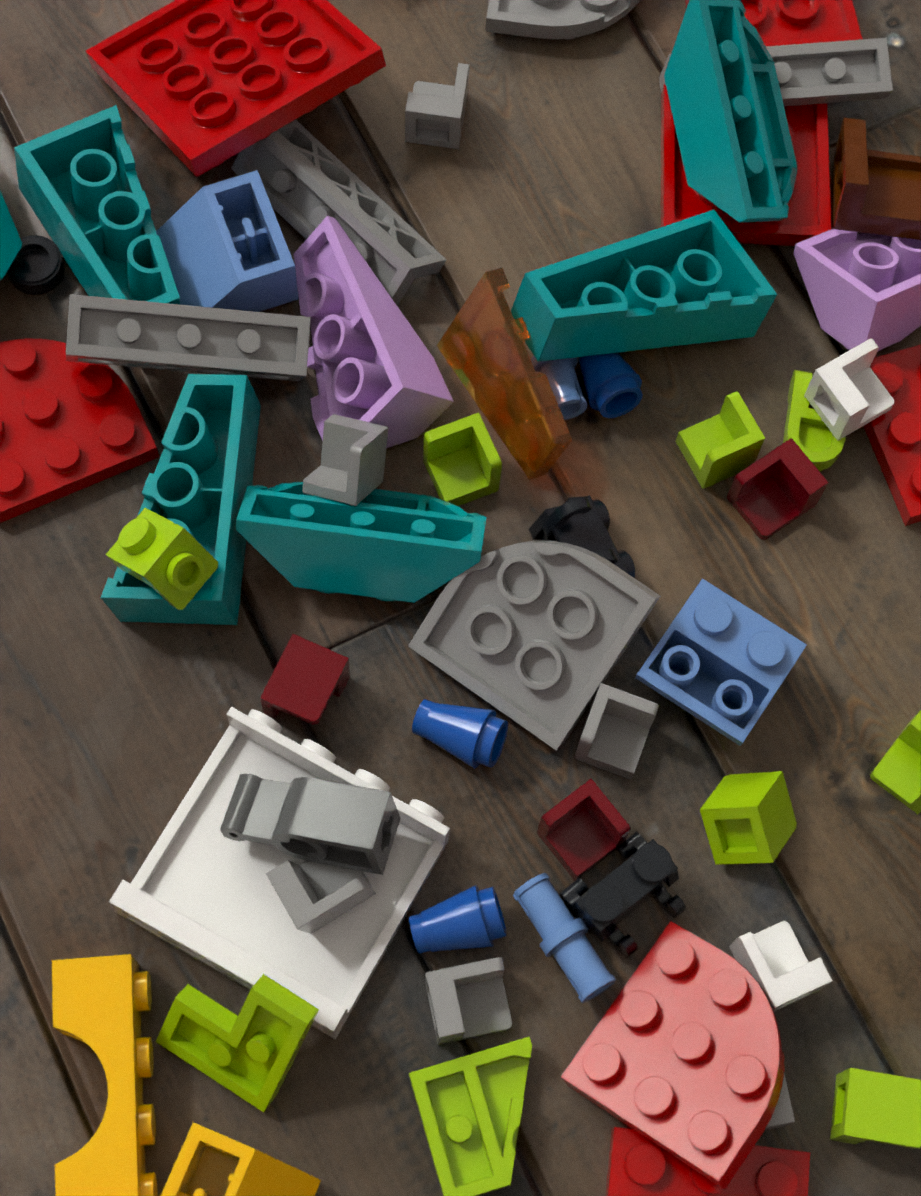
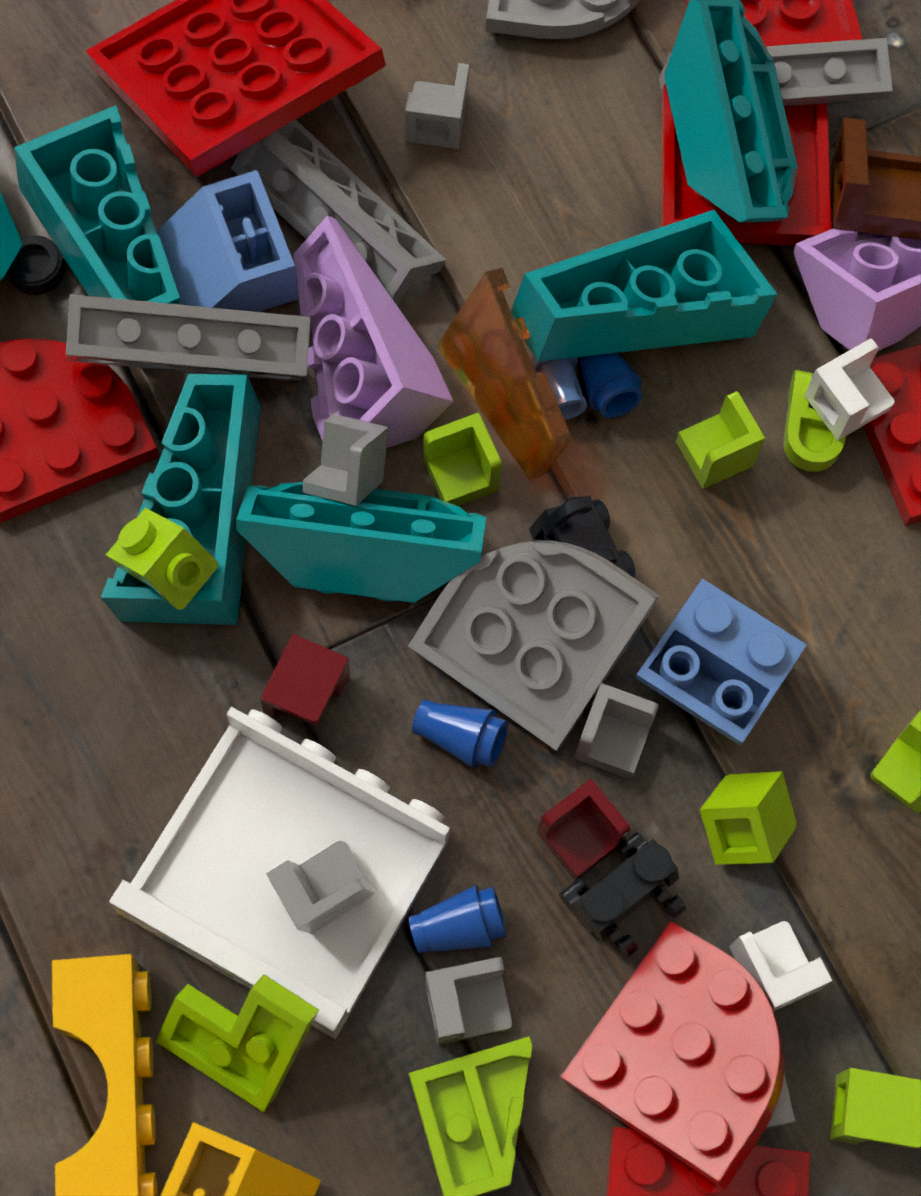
piece [220,774,401,875] -> none
medium blue pin [513,873,616,1003] -> none
dark red panel [727,438,829,540] -> none

